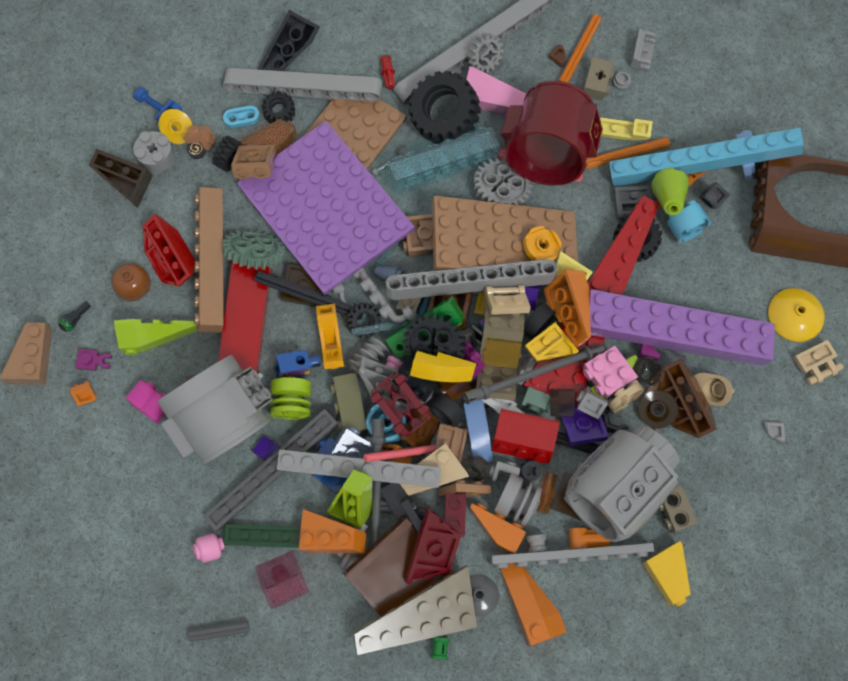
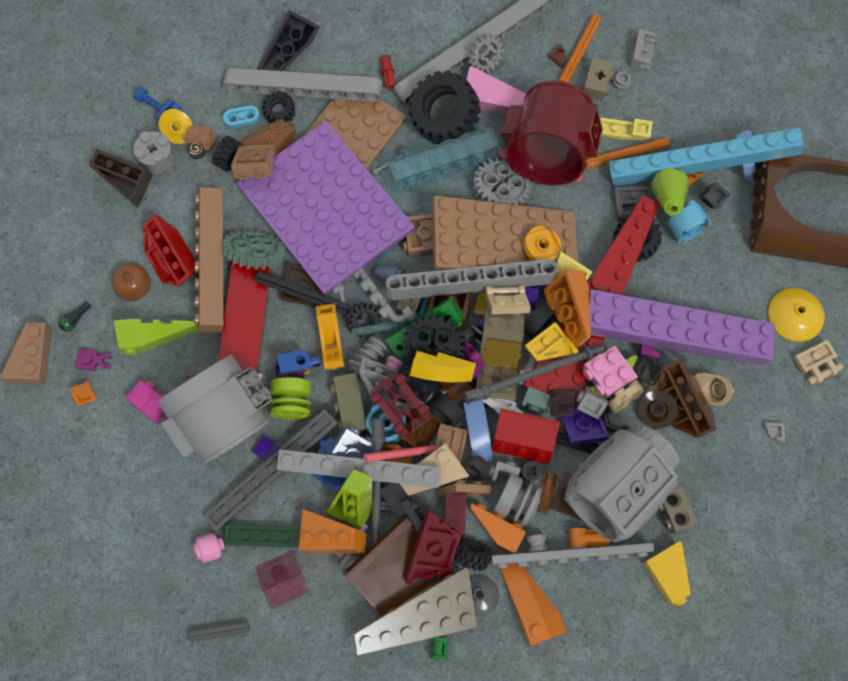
none -> black tyre [454,538,492,571]

